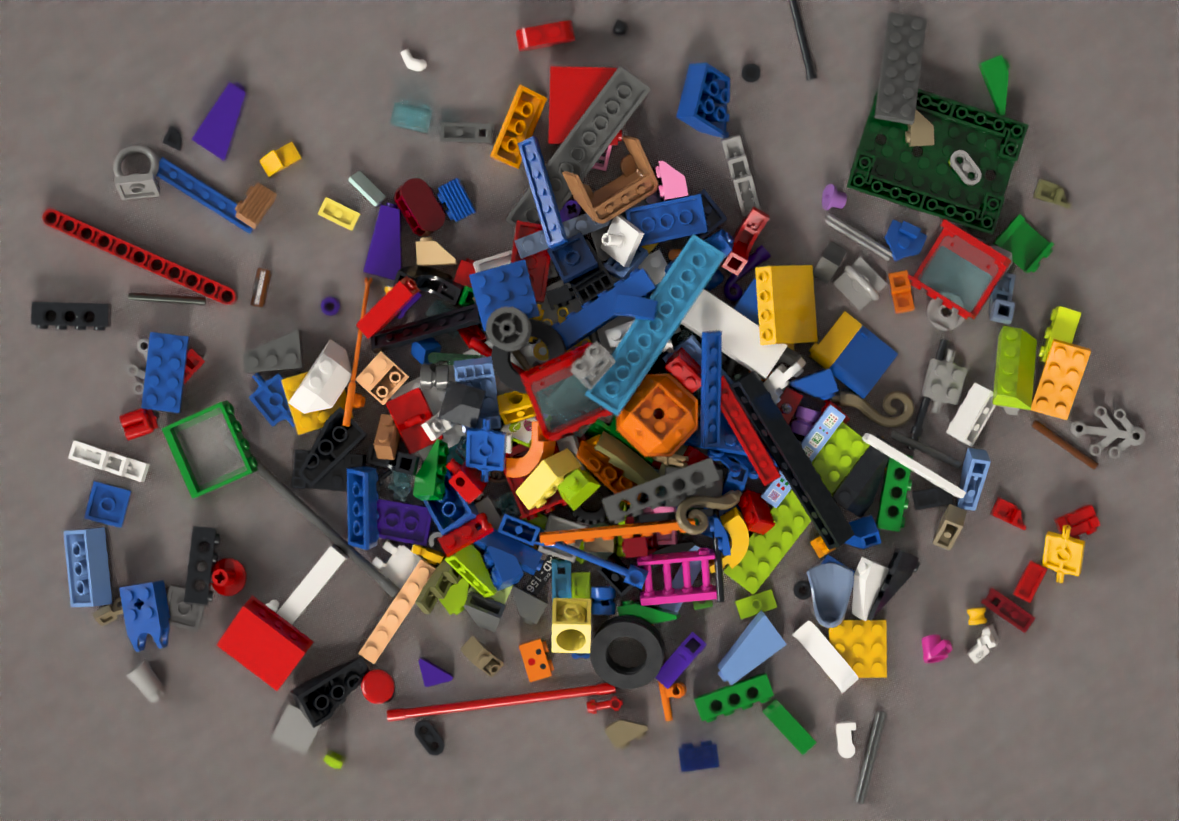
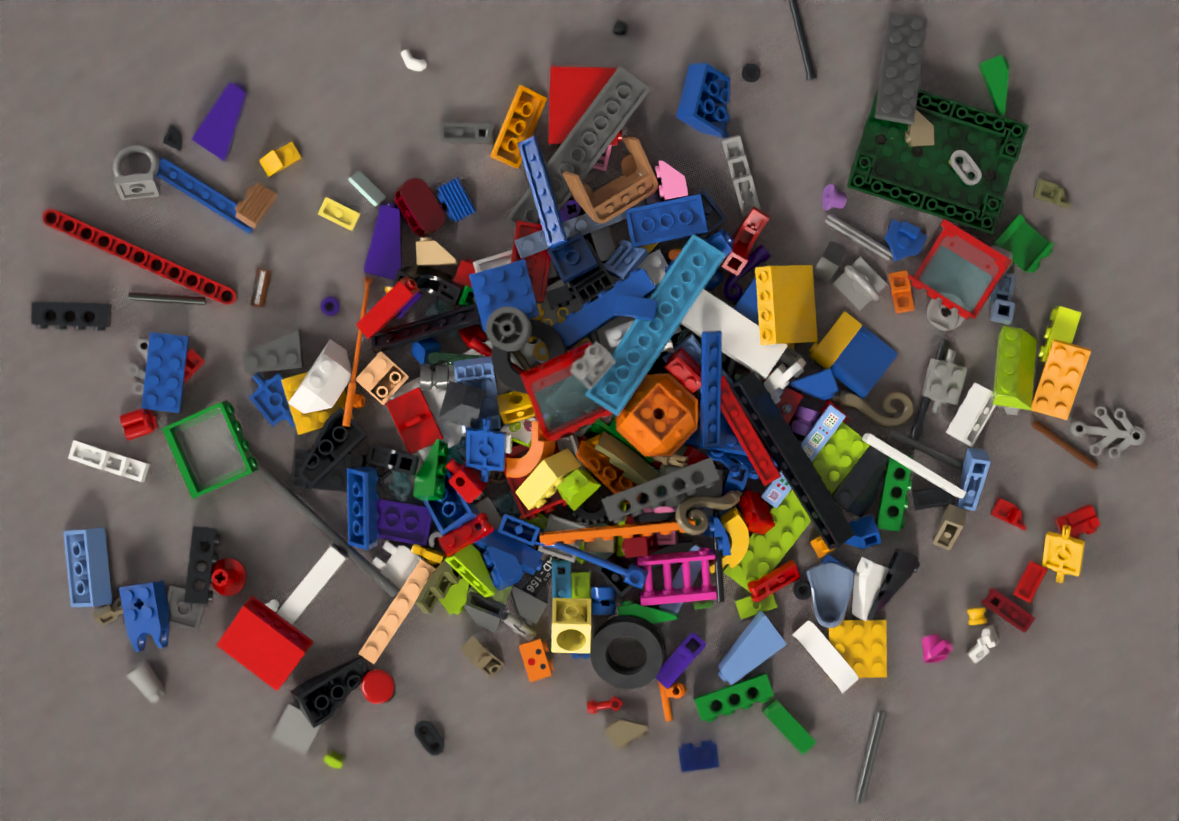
blue plate [84,481,132,528] -> none
medium nougat brick [373,414,401,460] -> none
red piece [387,683,616,722] -> none
clear light blue brick [390,99,433,134] -> none
dark purple slope [418,656,454,688] -> none
white slope [421,412,457,441] -> none
red brick [515,20,576,51] -> none
white tile [600,214,644,267] -> none
white leg [835,721,856,758] -> none
none -> light grey pin [501,611,536,641]
none -> red plate [747,560,800,602]

